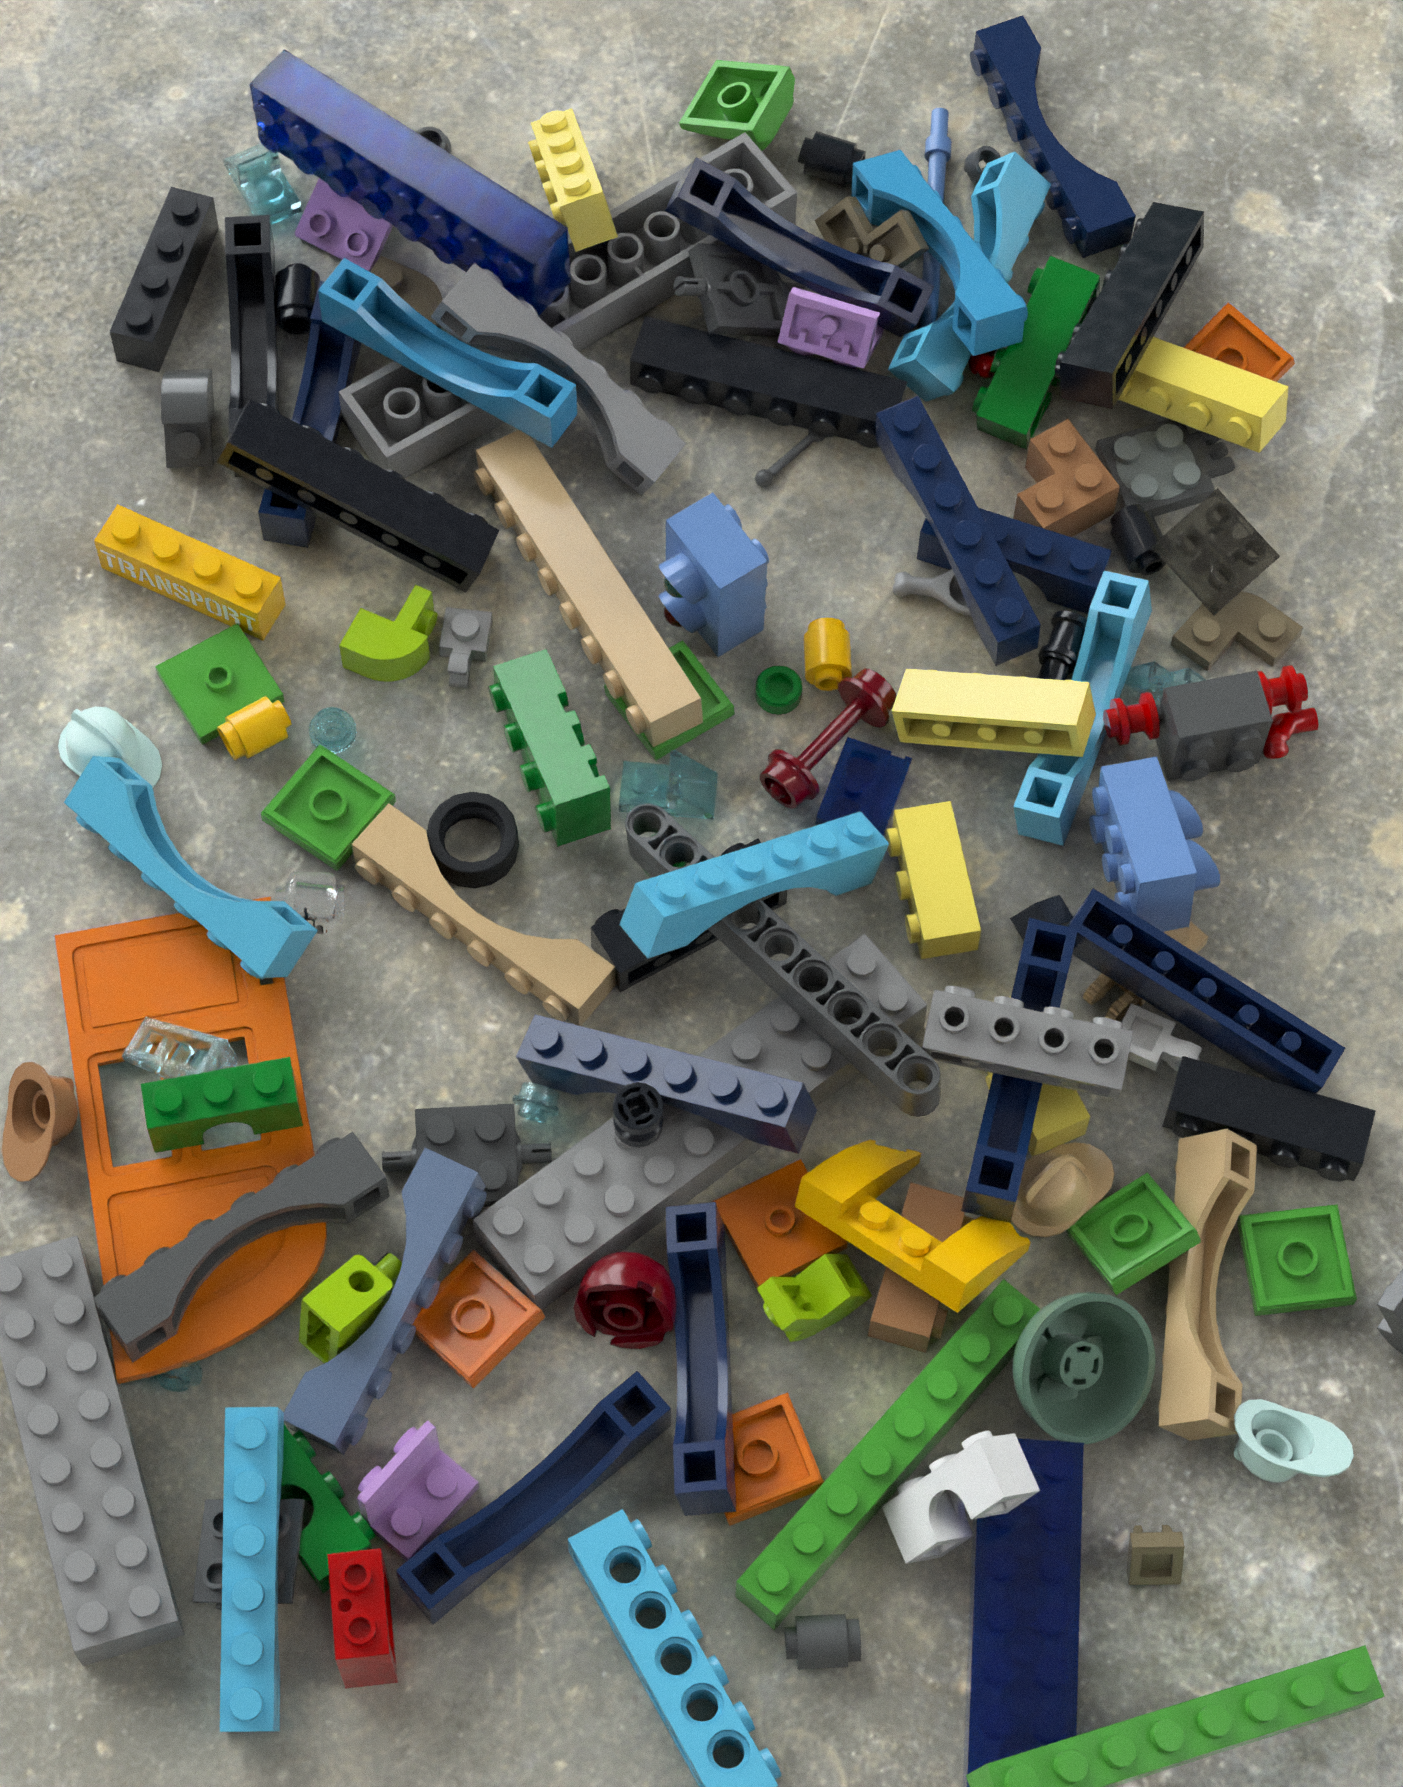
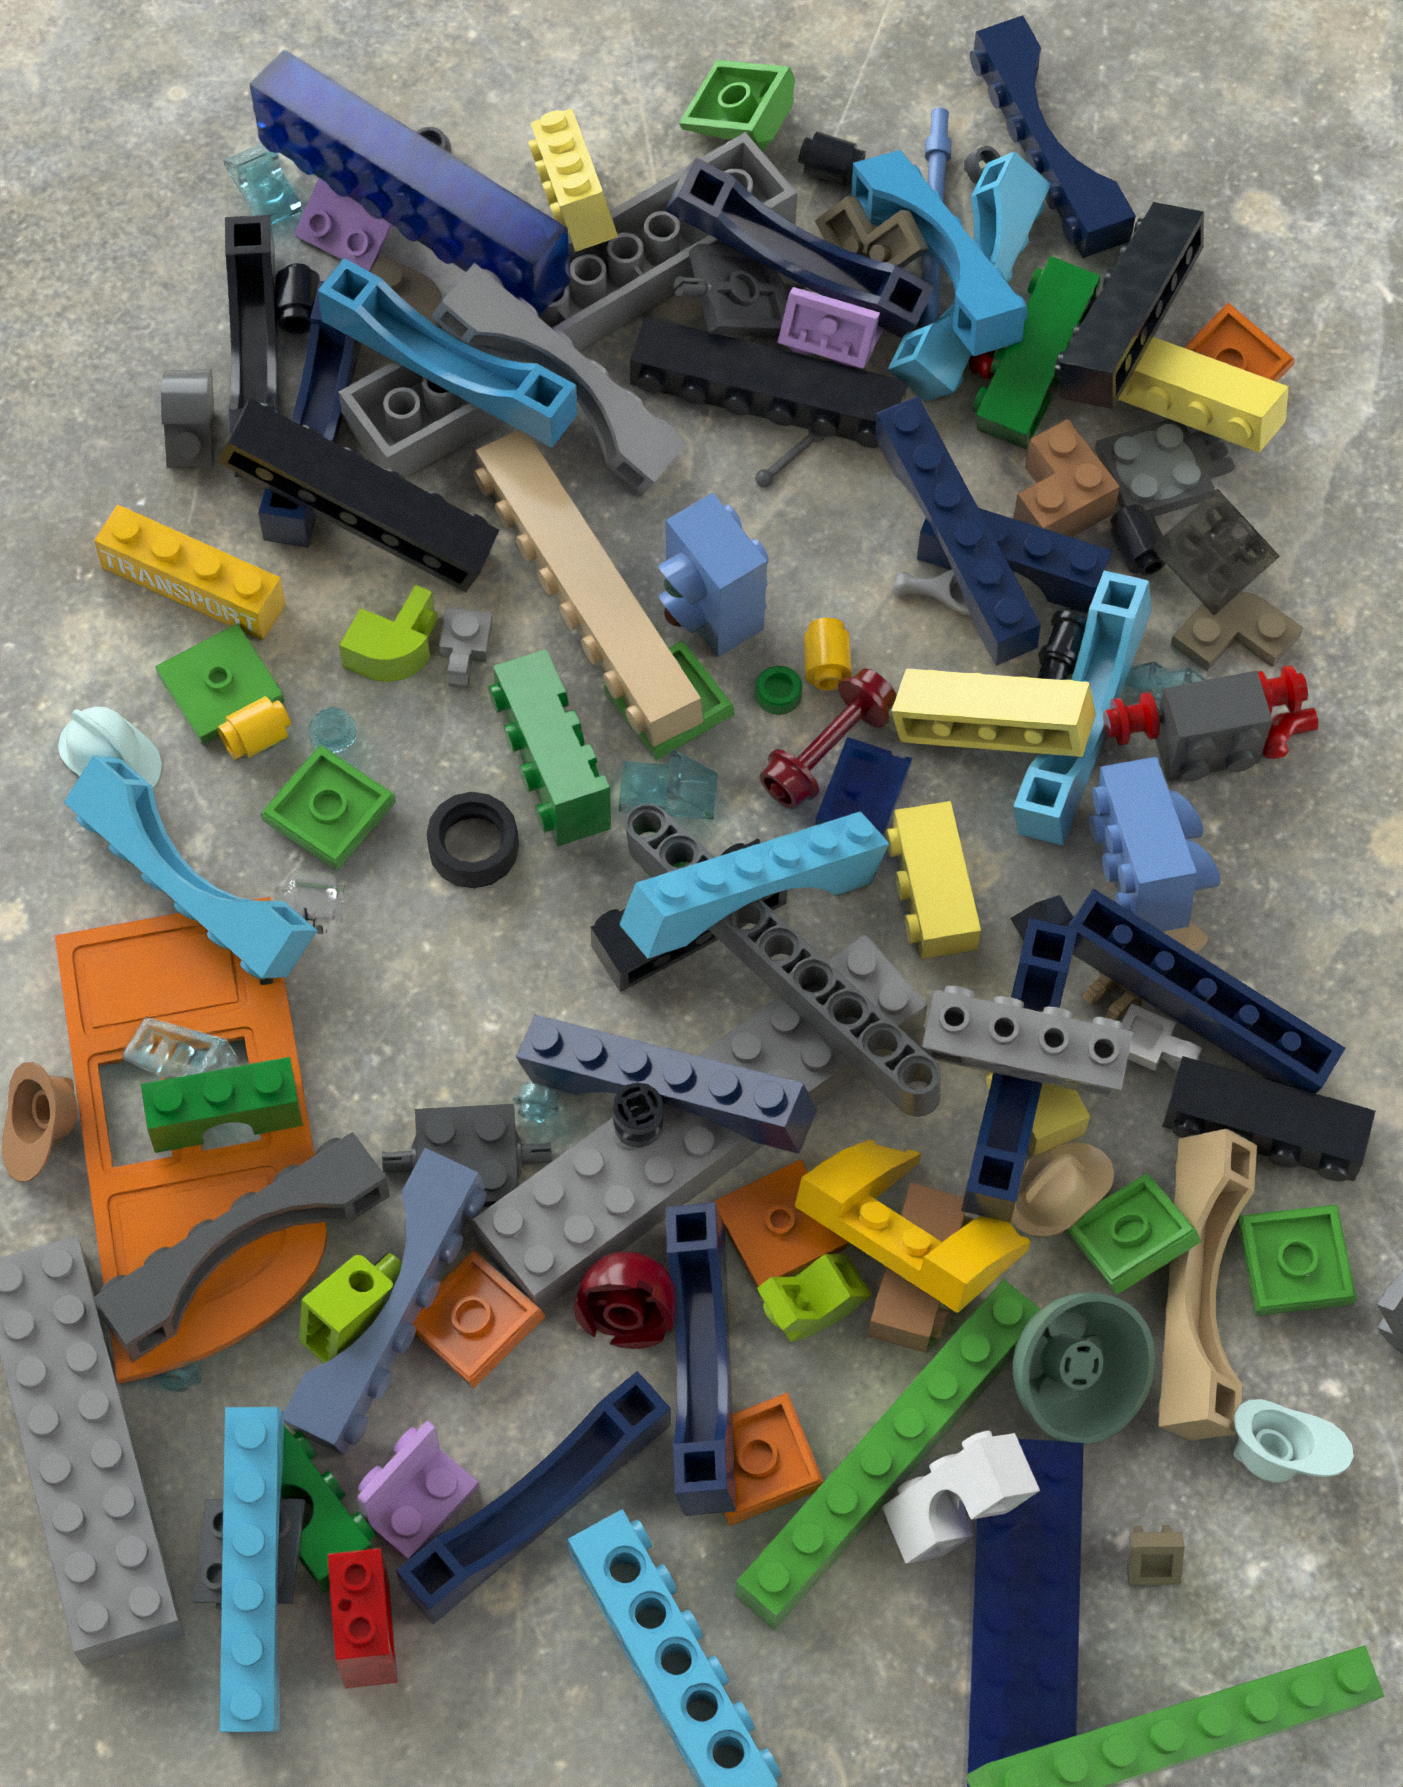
black brick [109,187,219,372] -> none
tan arch [352,803,616,1026] -> none
dark grey brick [785,1614,861,1670] -> none

